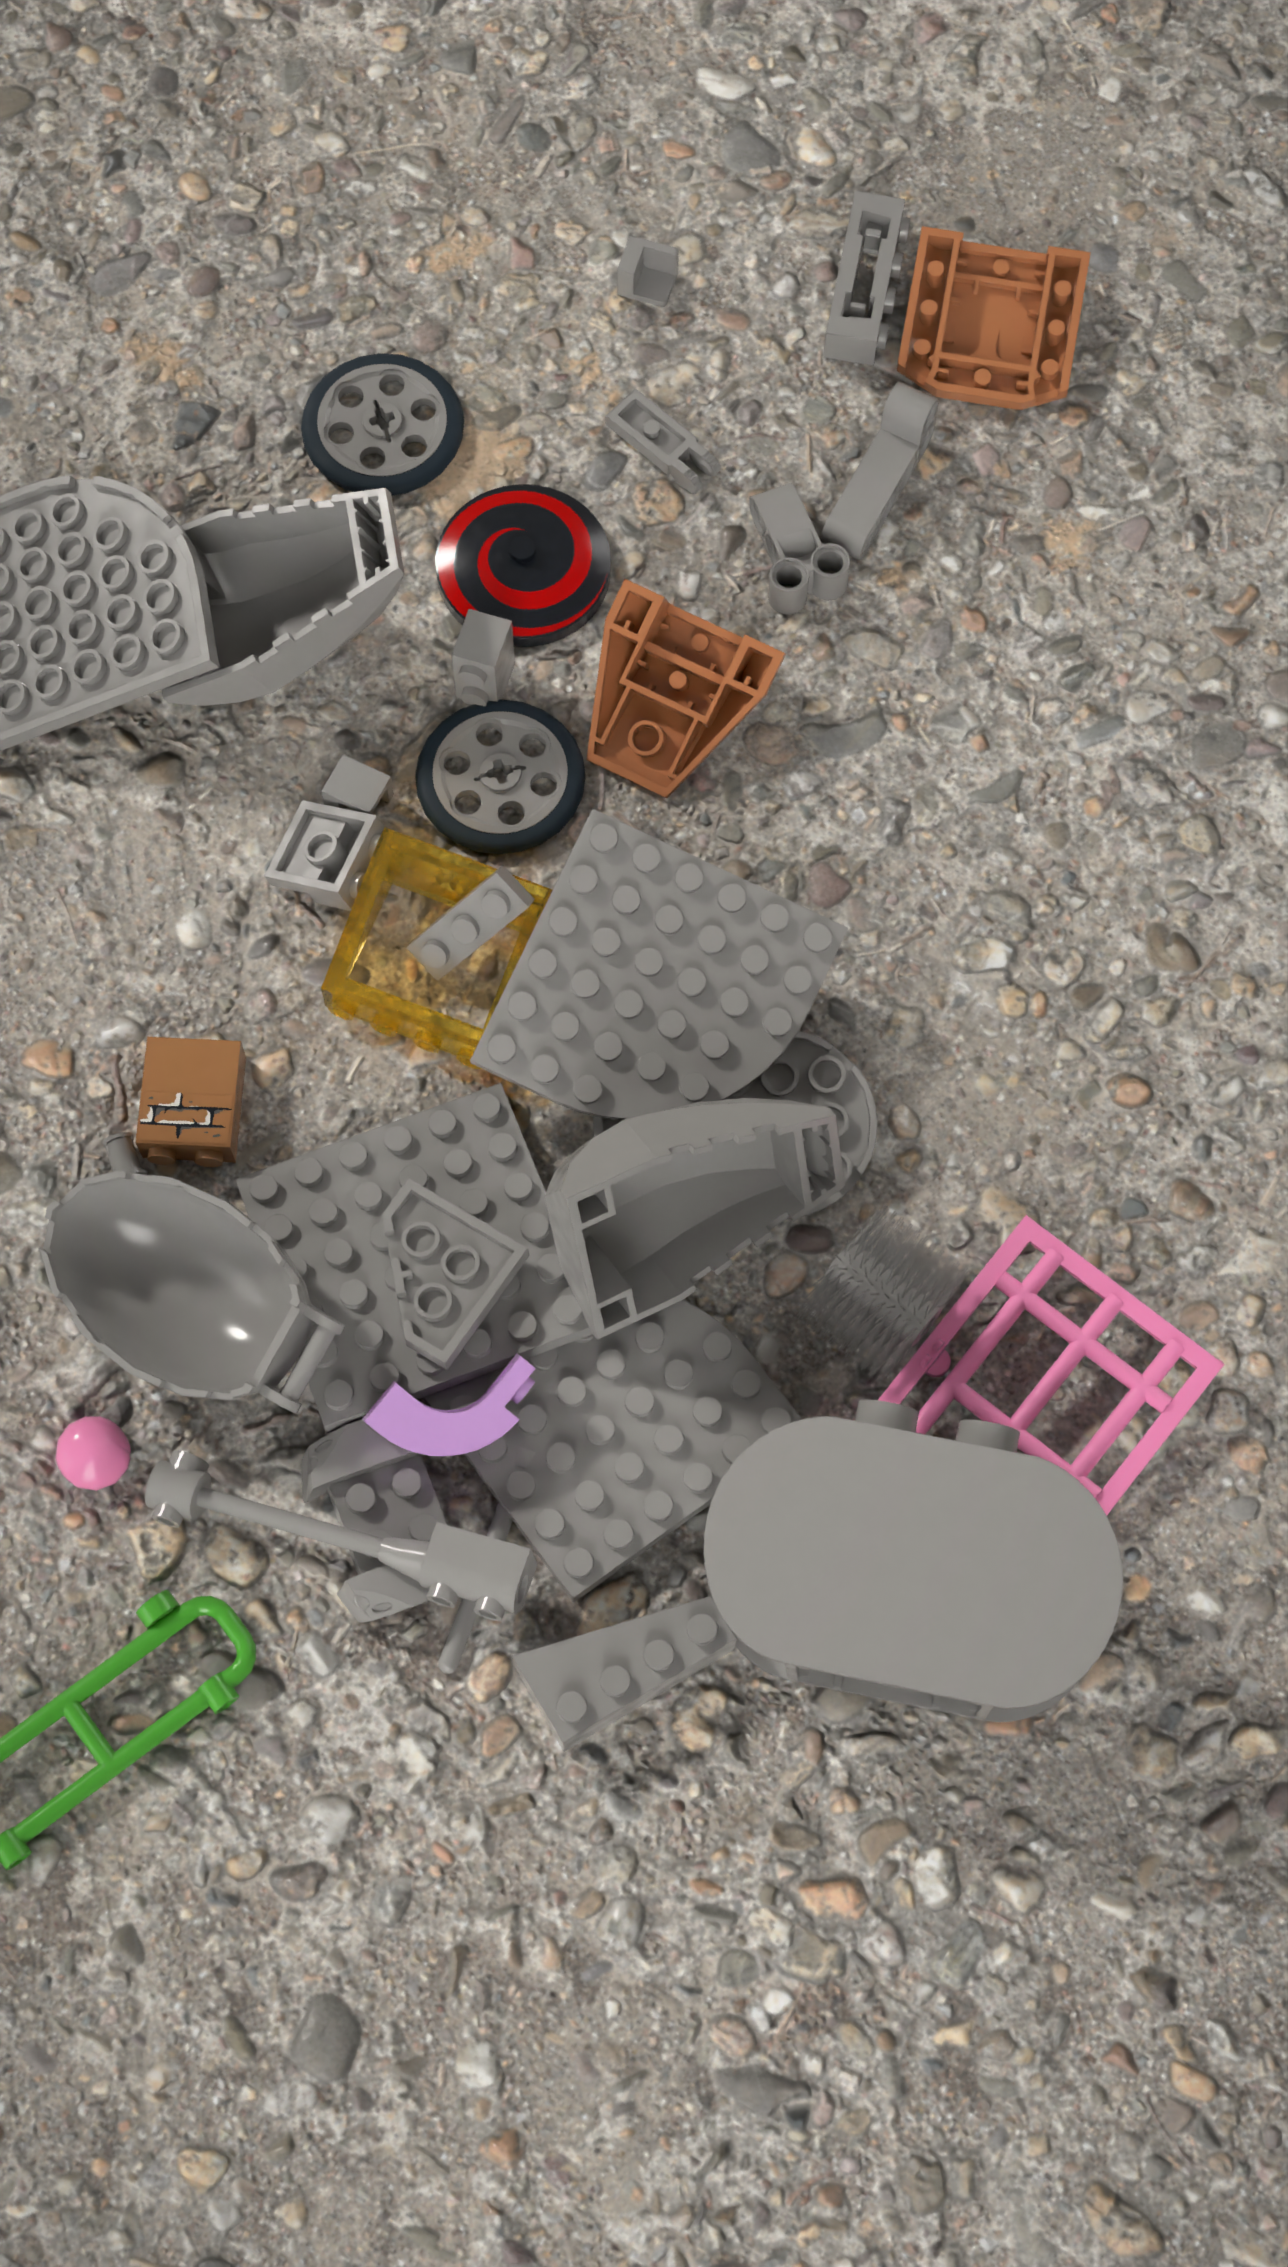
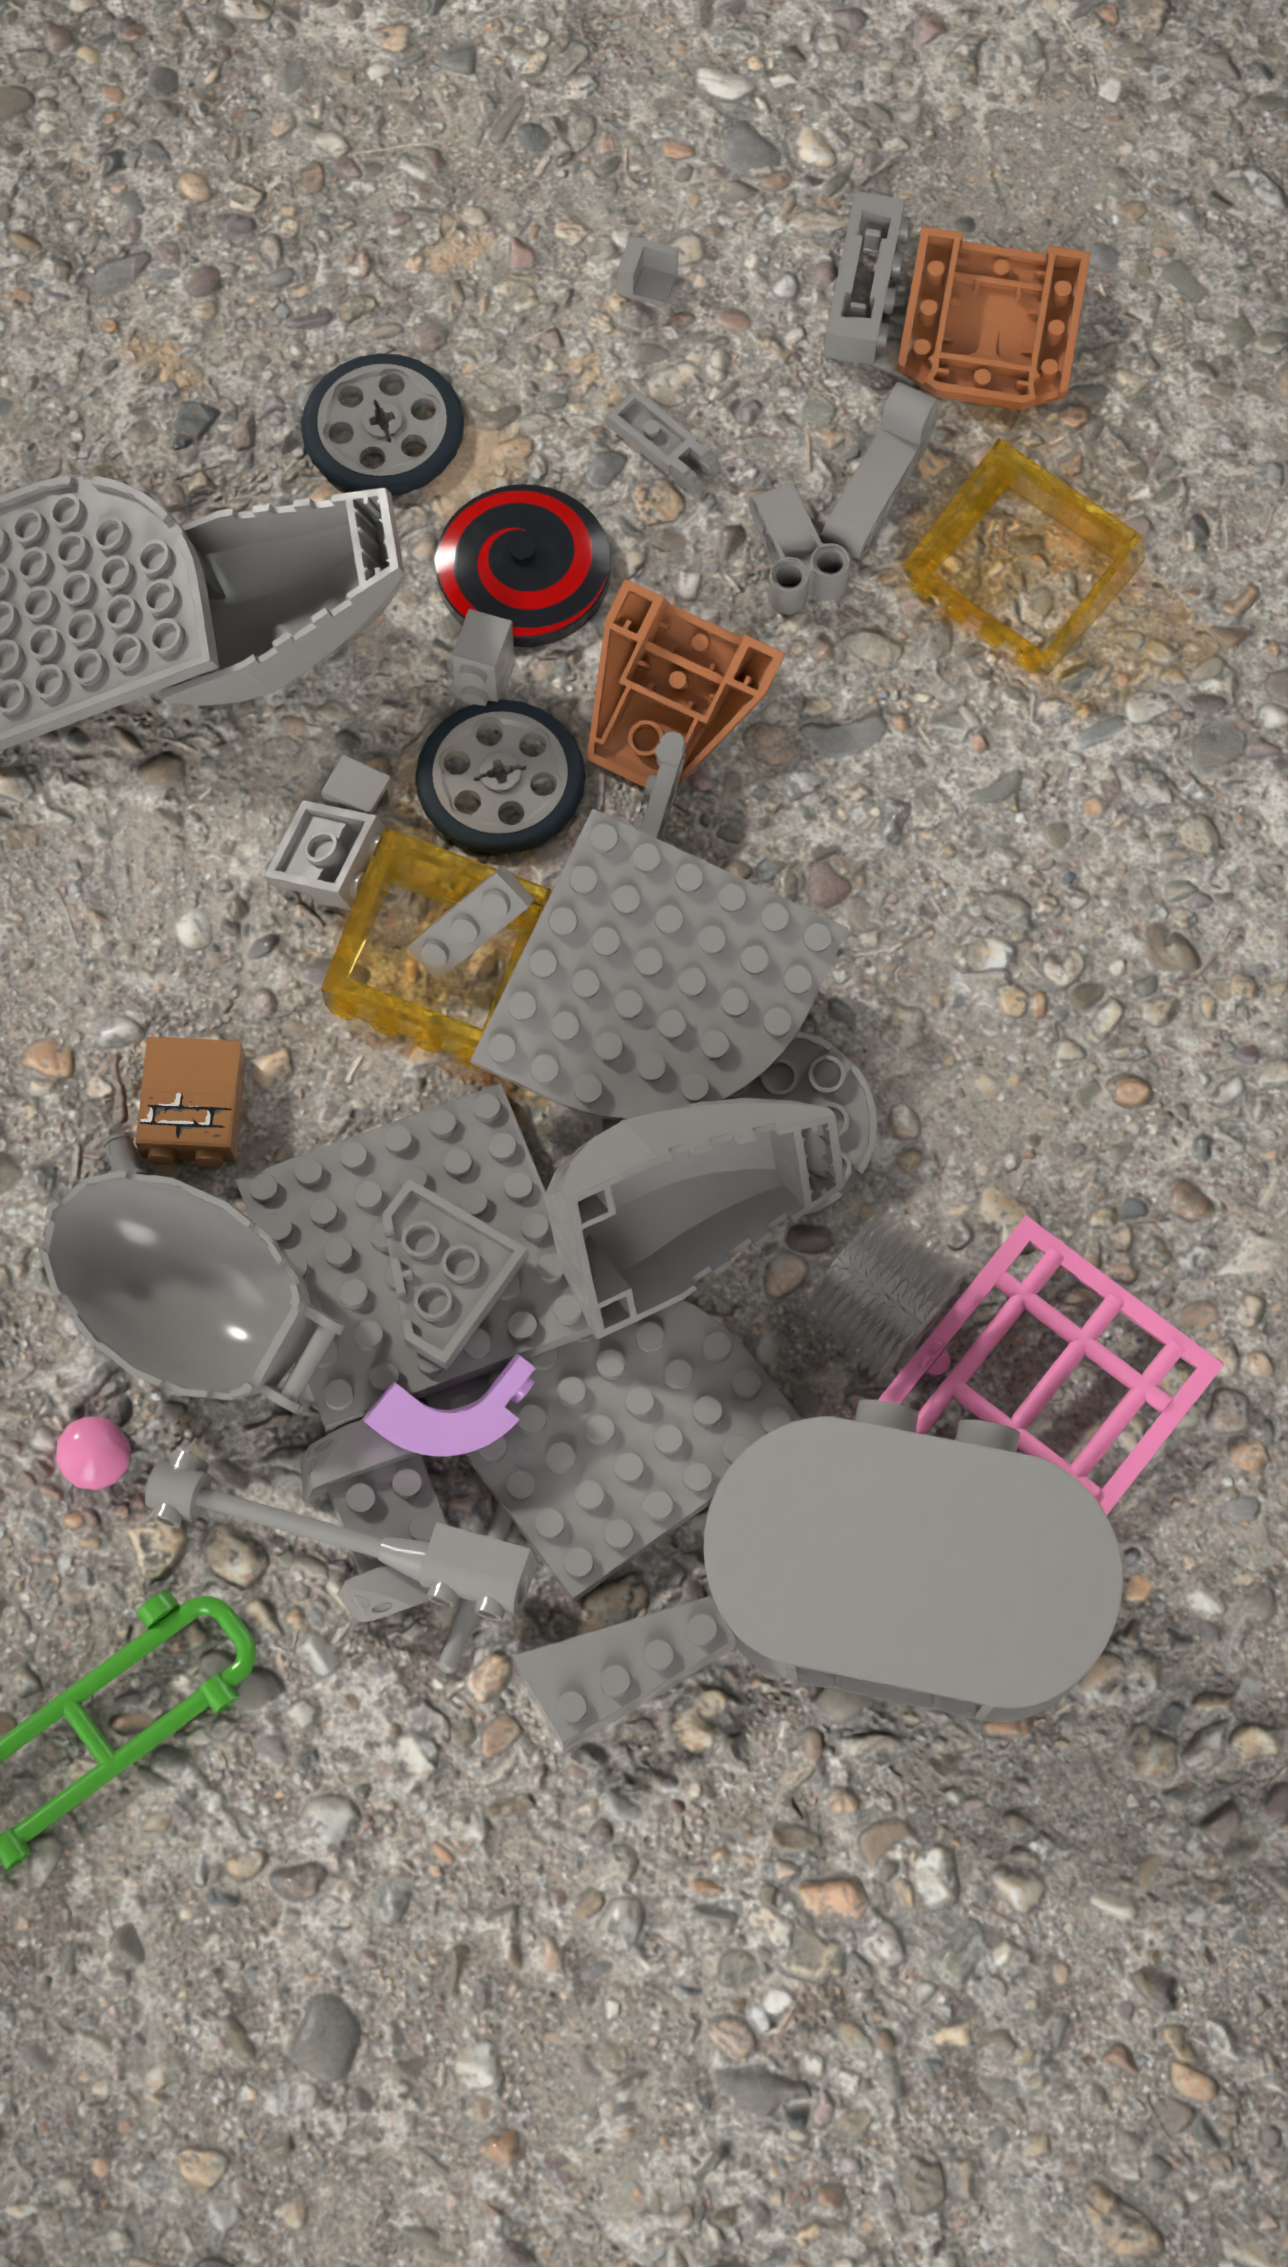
none -> light grey hinge [633,730,687,840]
none -> clear yellow windscreen [902,438,1145,677]

